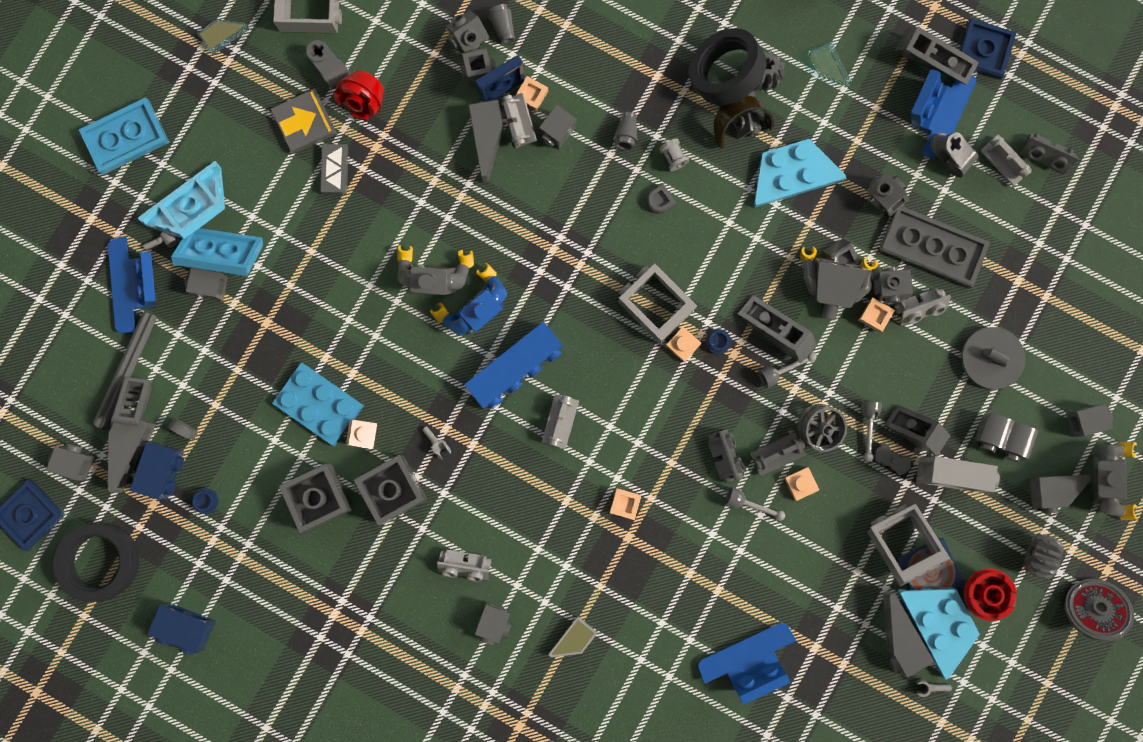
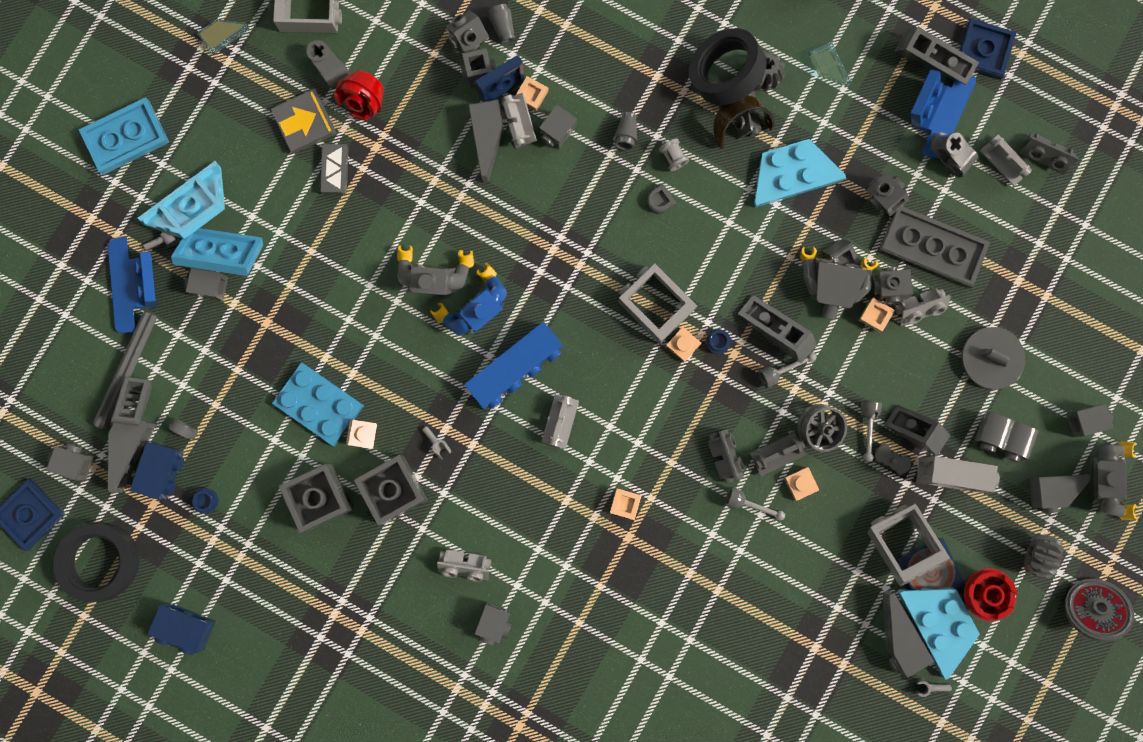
olive tile [548,616,598,657] -> none
blue plate [698,623,796,705] -> none

